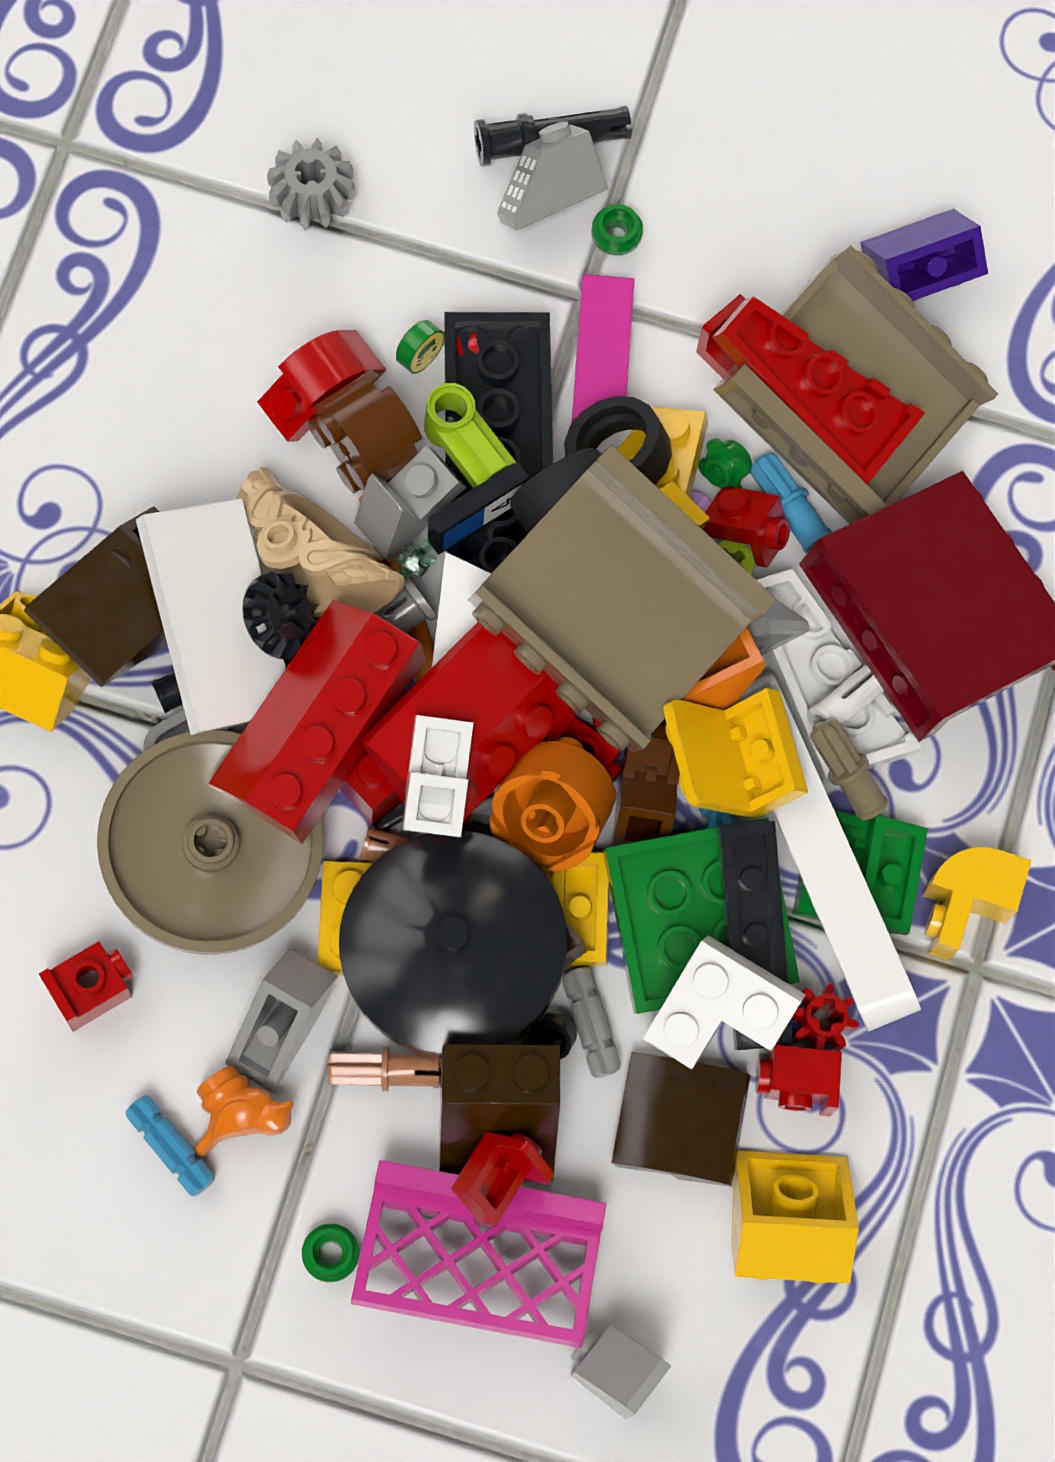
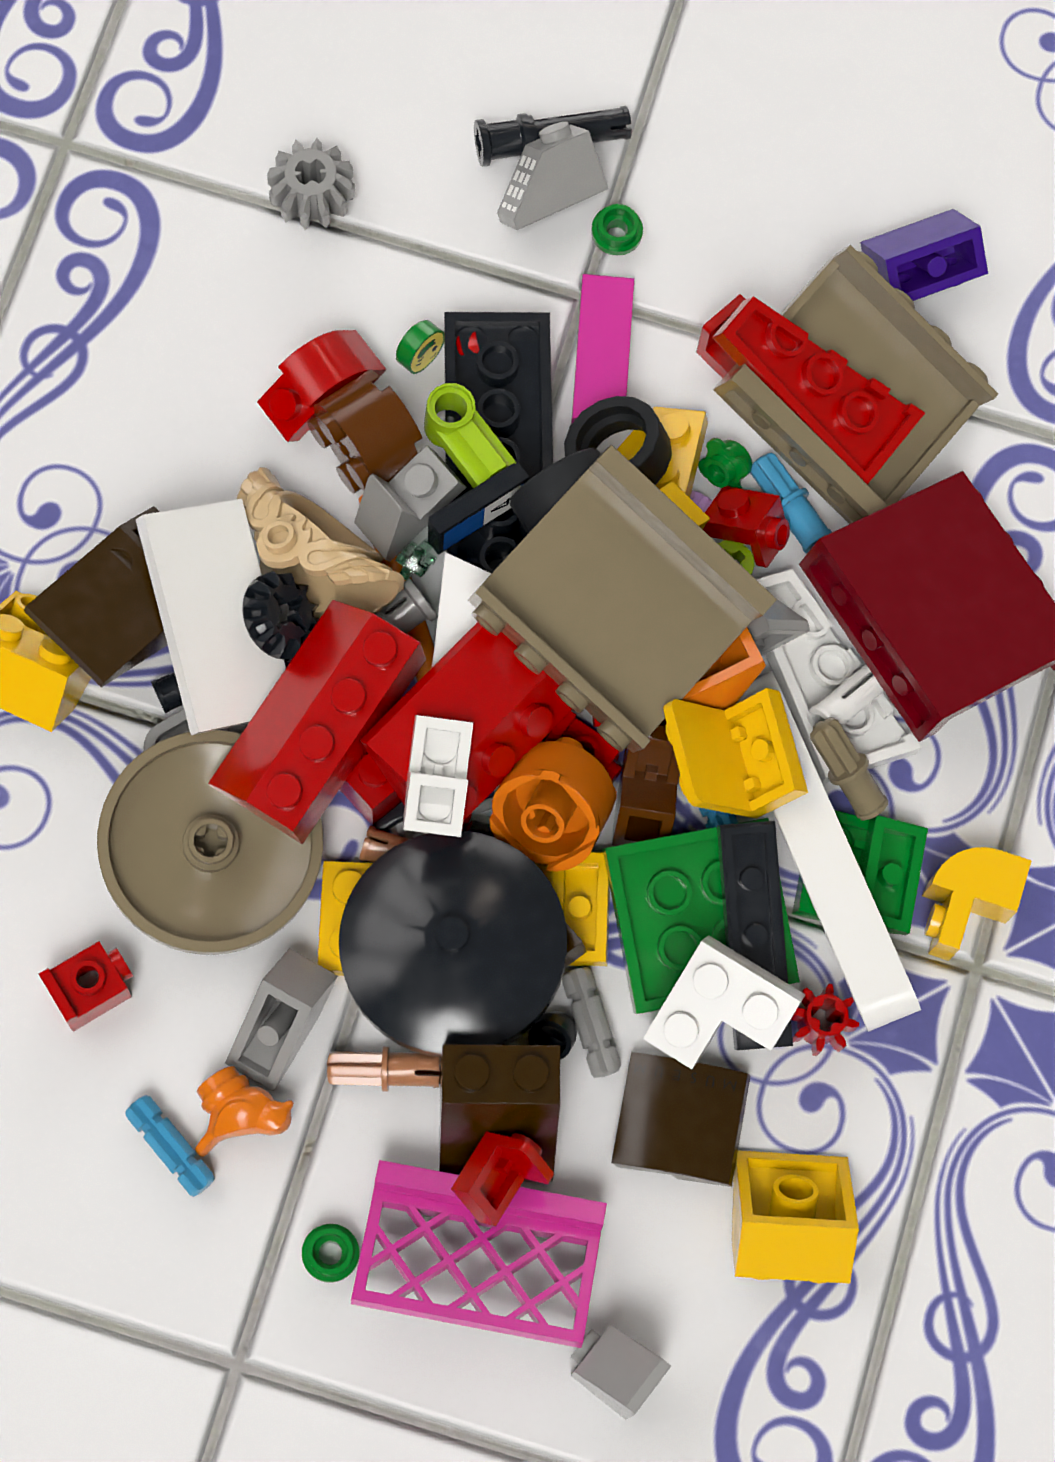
red brick [755,1045,842,1117] -> none

